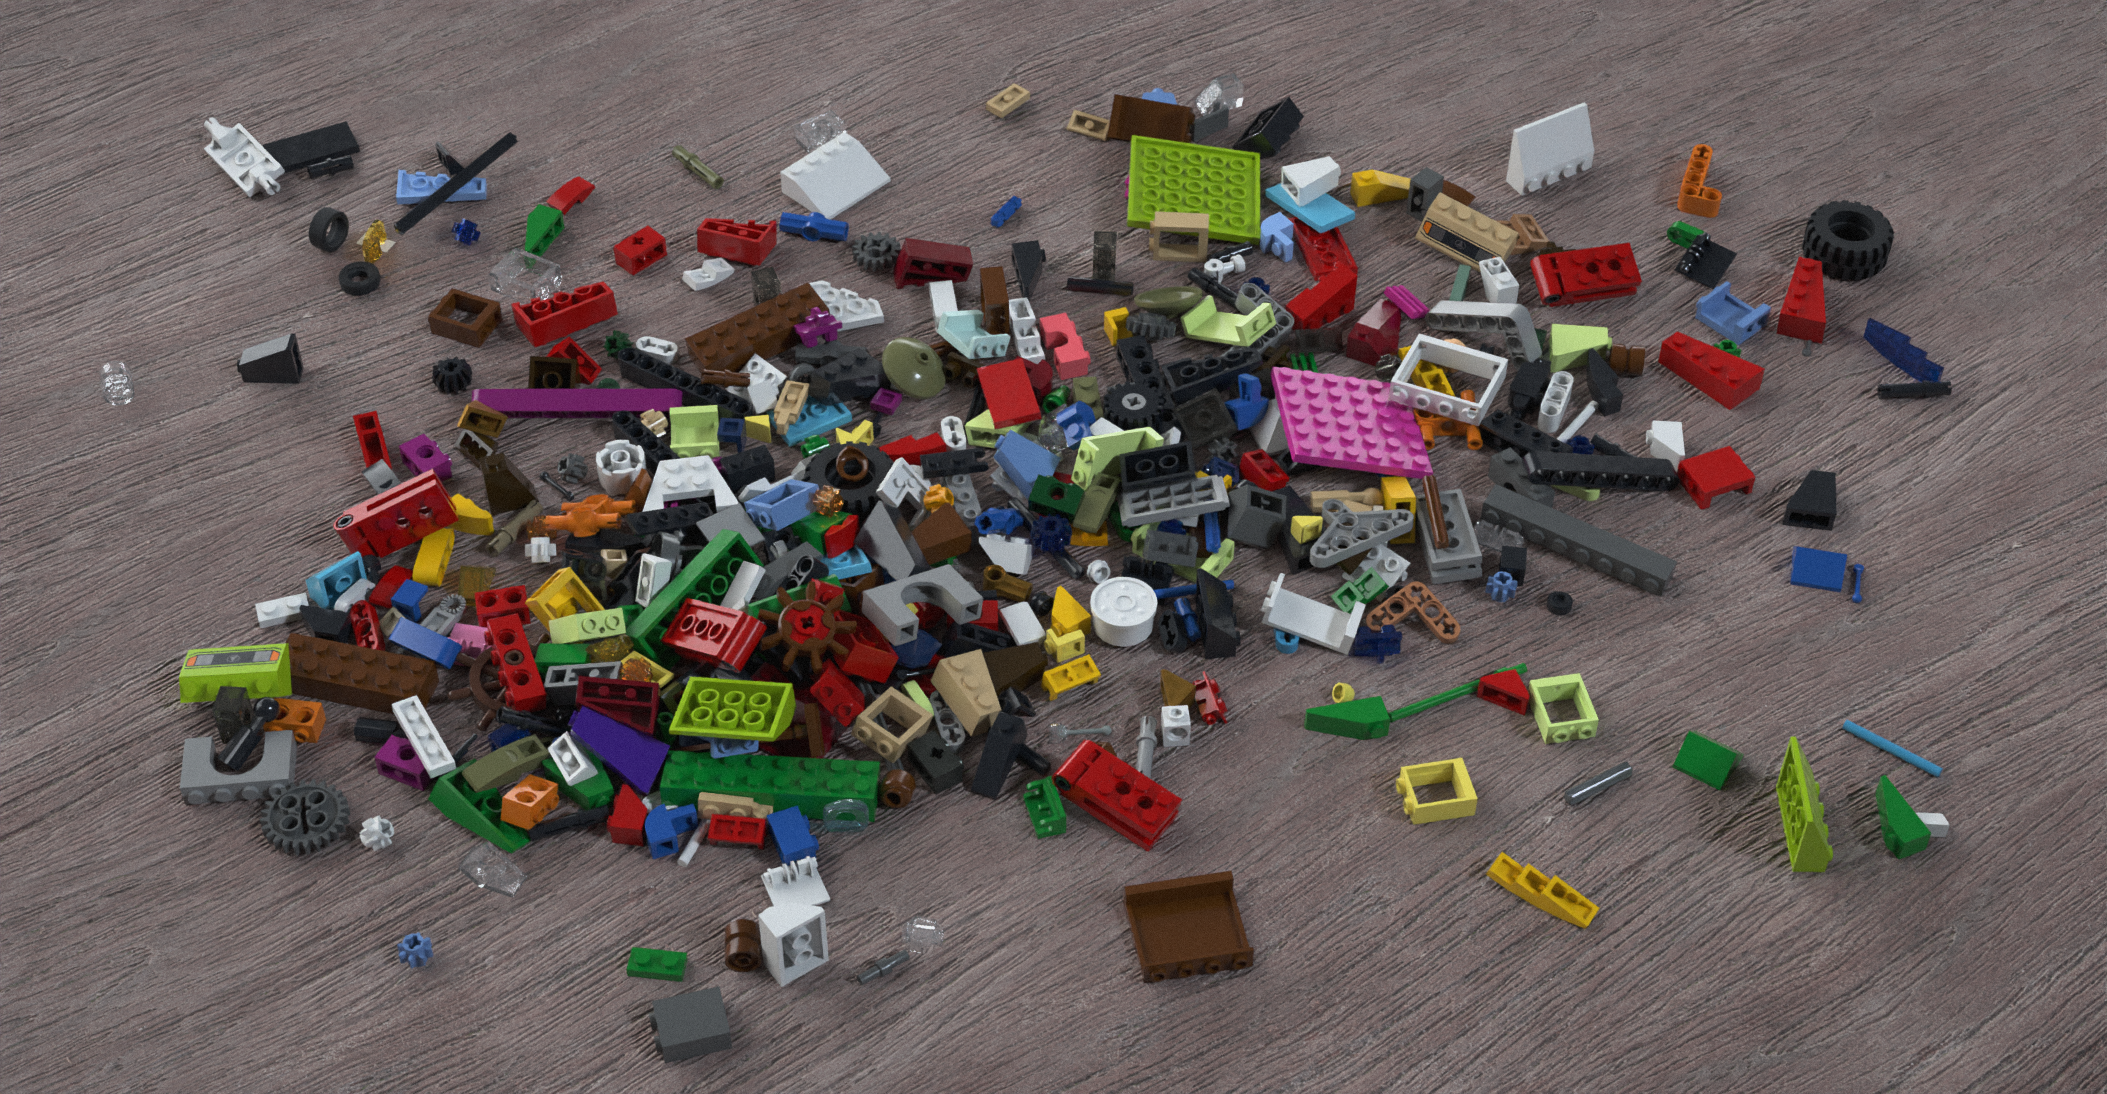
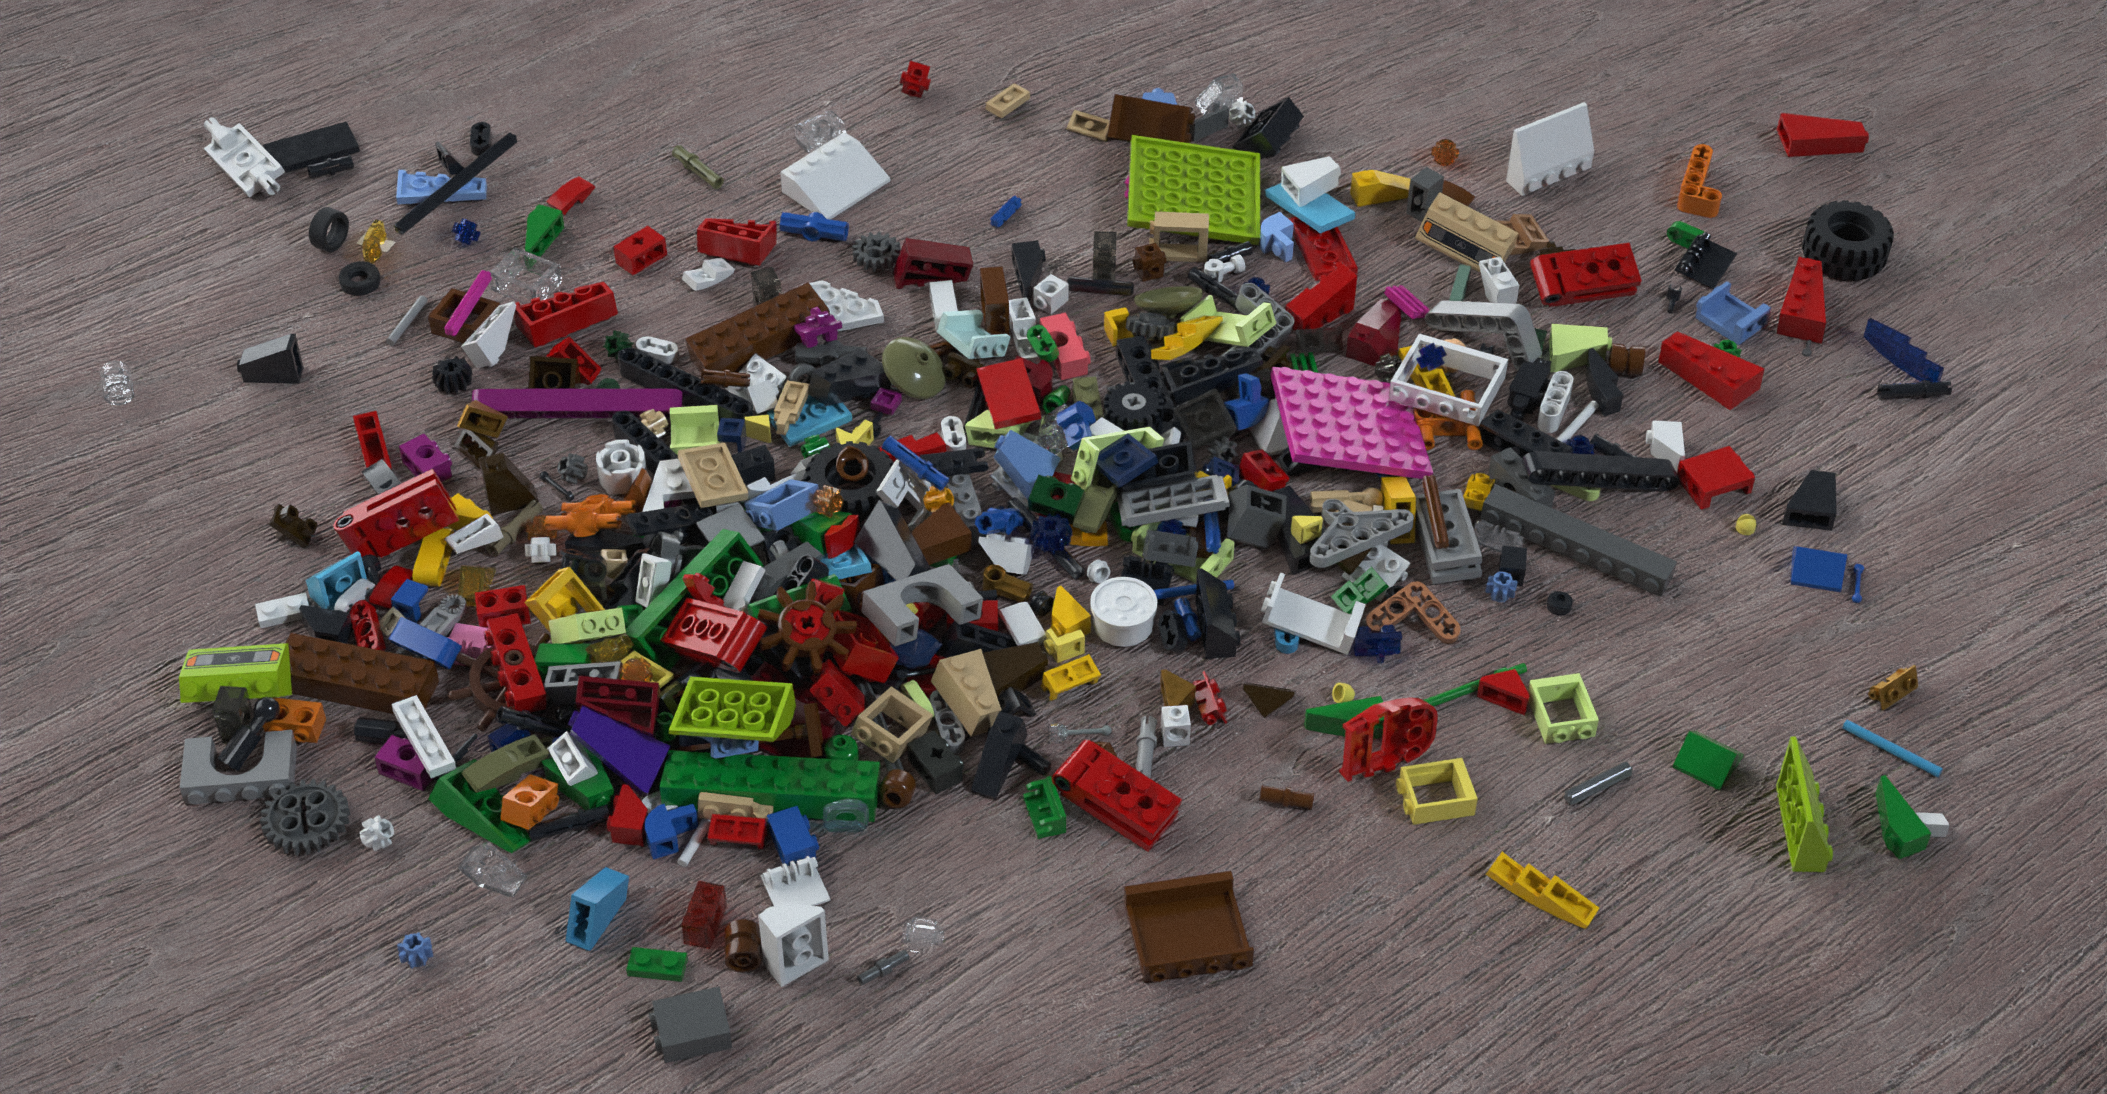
none -> dark brown hips [269,504,318,548]
none -> light grey bar [386,295,427,346]
none -> dark pink axle [444,270,492,336]
none -> white slope [445,514,503,554]
none -> white slope [461,301,516,368]
none -> black beam [470,122,492,156]
none -> dark azure slope [565,867,629,951]
none -> tan plate [678,442,749,508]
none -> clear red brick [681,881,727,949]
none -> red slope [682,573,725,607]
none -> green head [824,734,859,761]
none -> blue pin [881,435,950,491]
none -> red brick [899,60,931,98]
none -> green beam [1027,325,1059,362]
none -> white brick [1033,274,1068,314]
none -> dark blue plate [1095,433,1158,488]
none -> reddish brown brick [1132,243,1167,282]
none -> yellow slope [1151,315,1223,360]
none -> white gear [1229,100,1255,128]
none -> dark brown slope [1243,682,1296,718]
none -> reddish brown pin [1259,785,1314,810]
none -> red slope [1339,697,1438,782]
none -> clear blue gear [1416,342,1447,372]
none -> clear orange gear [1431,139,1459,166]
none -> yellow slope [1463,473,1495,511]
none -> black hand [1666,284,1682,314]
none -> light yellow hinge [1735,514,1756,535]
none -> red slope [1777,113,1869,157]
none -> pearl gold hinge [1868,665,1918,711]

